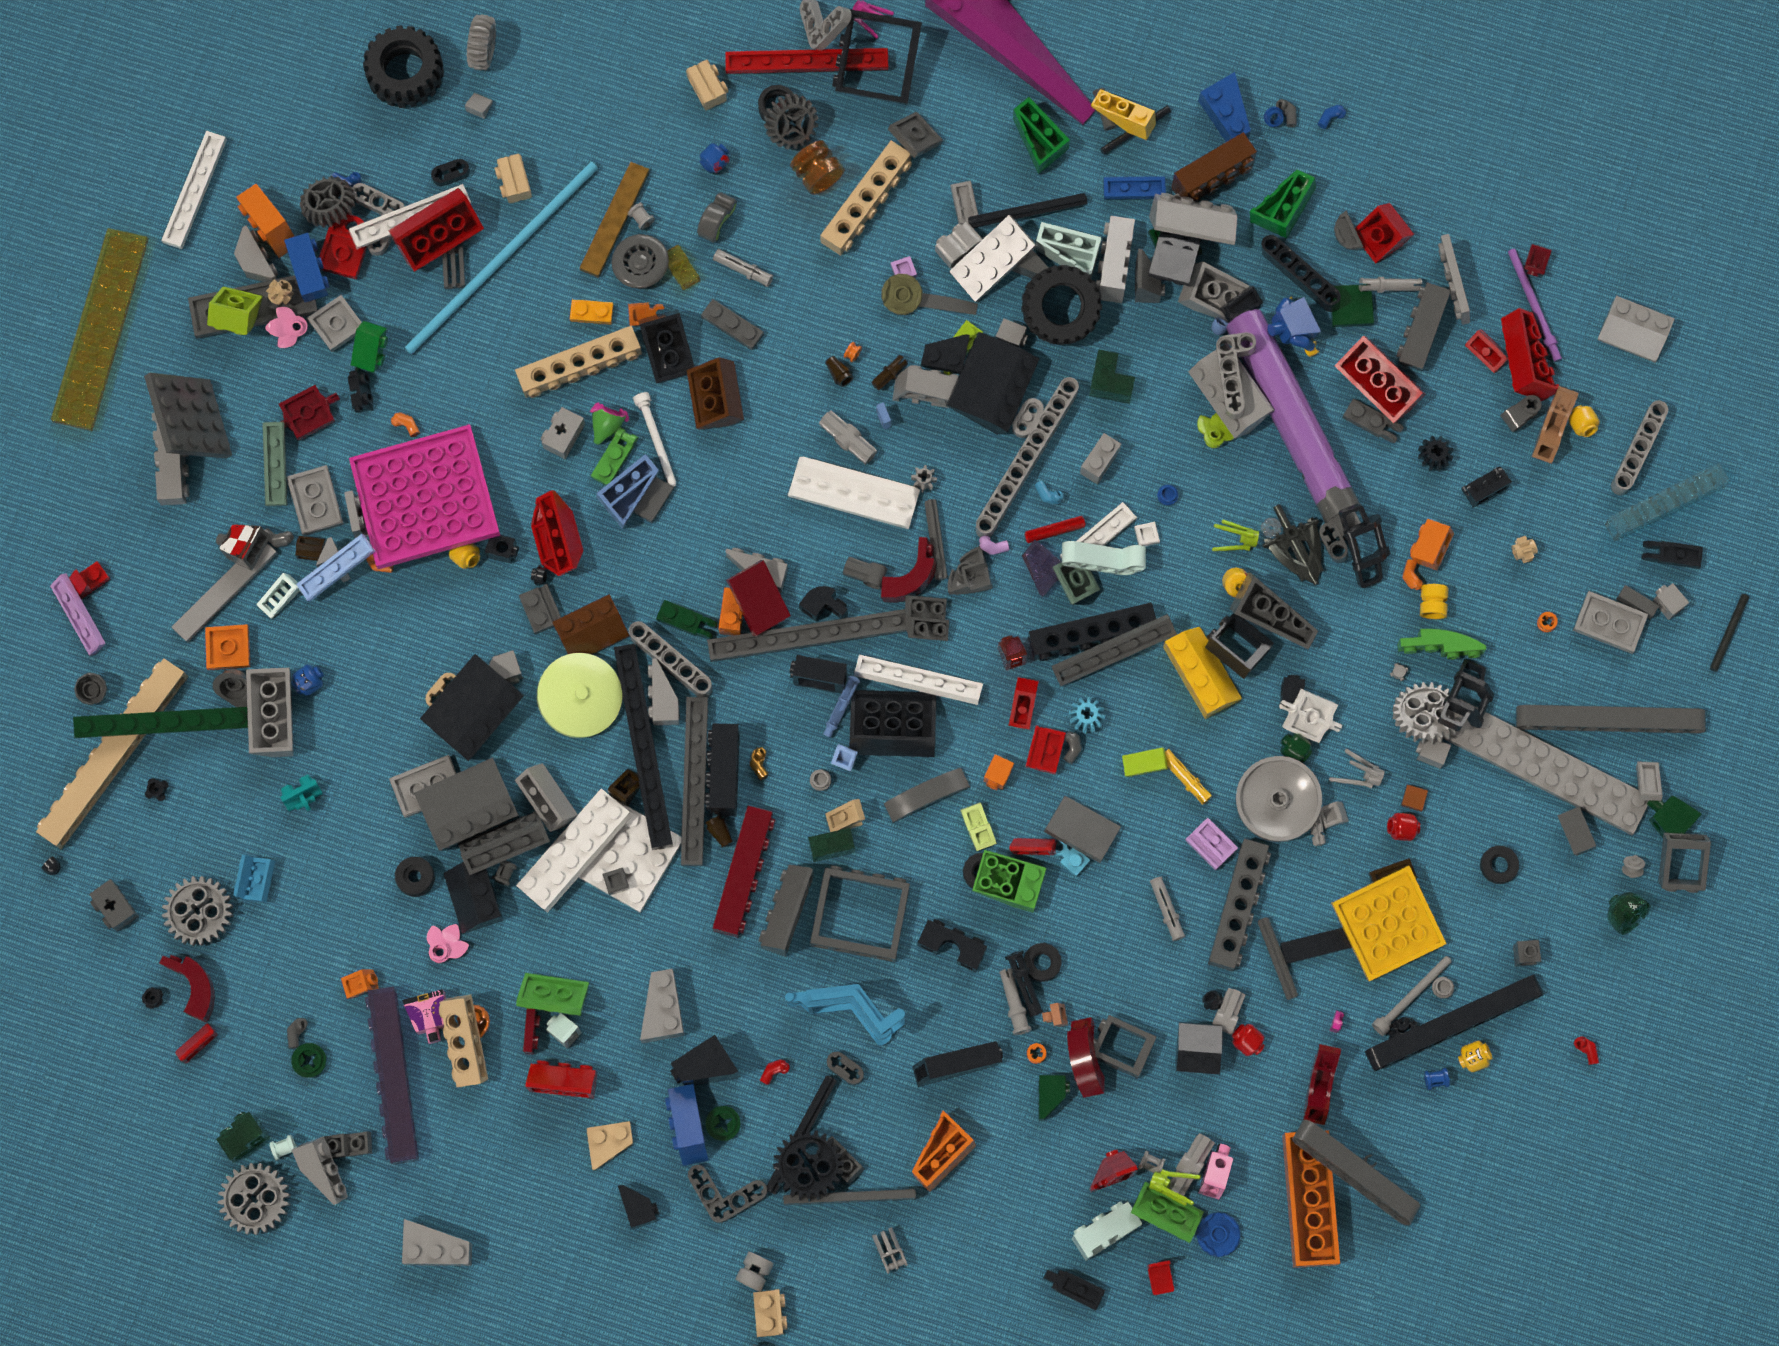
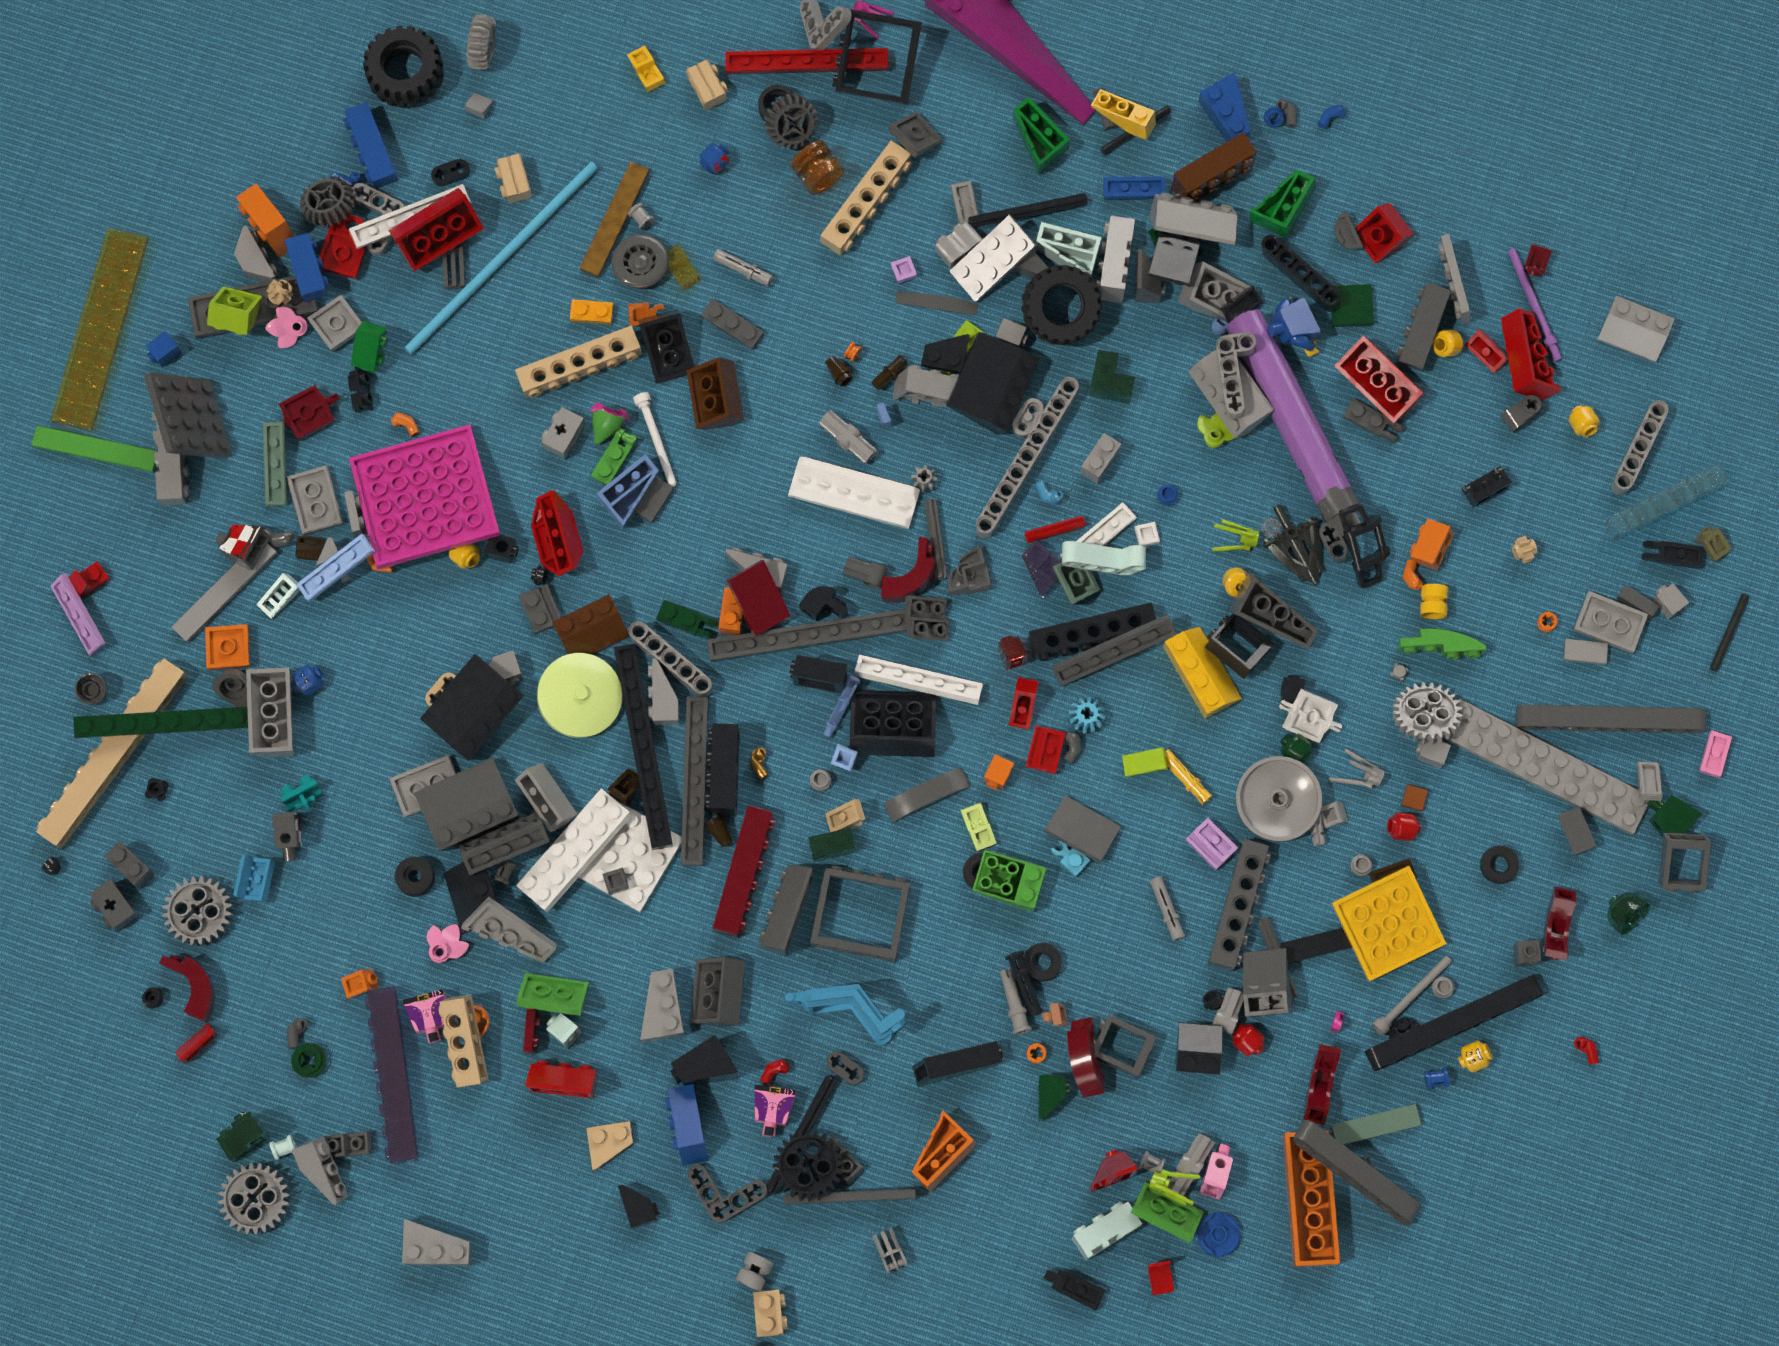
white plate [162,131,227,249] -> none
dark grey animal [697,192,737,243] -> none
dark green gear [706,1106,741,1141] -> none
olive tile [881,274,922,315] -> none
black arch [917,919,987,973] -> none
lavender arm [979,535,1009,555] -> none
red slope [1009,838,1056,855] -> none
light grey pin [1359,277,1422,293] -> none
black gear [1418,436,1454,471] -> none
black bar [1438,659,1494,731] -> none
medium nougat arch [1532,386,1579,464] -> none
light grey wheel [1622,855,1645,878] -> none
none -> bright green tile [31,426,156,473]
none -> dark grey brick [104,841,154,889]
none -> blue brick [145,331,182,367]
none -> dark grey torso [272,812,302,861]
none -> blue brick [343,102,398,189]
none -> light grey wing [461,897,557,962]
none -> yellow slope [627,46,665,92]
none -> dark grey slope [690,957,744,1027]
none -> torso [754,1084,796,1137]
none -> dark grey slope [1243,948,1293,1017]
none -> sand green tile [1331,1104,1421,1145]
none -> light grey plate [1350,855,1372,876]
none -> yellow head [1432,330,1463,357]
none -> dark red arch [1542,887,1576,960]
none -> light grey tile [1563,639,1608,665]
none -> olive bracket [1694,527,1731,561]
none -> bright pink plate [1699,730,1732,778]

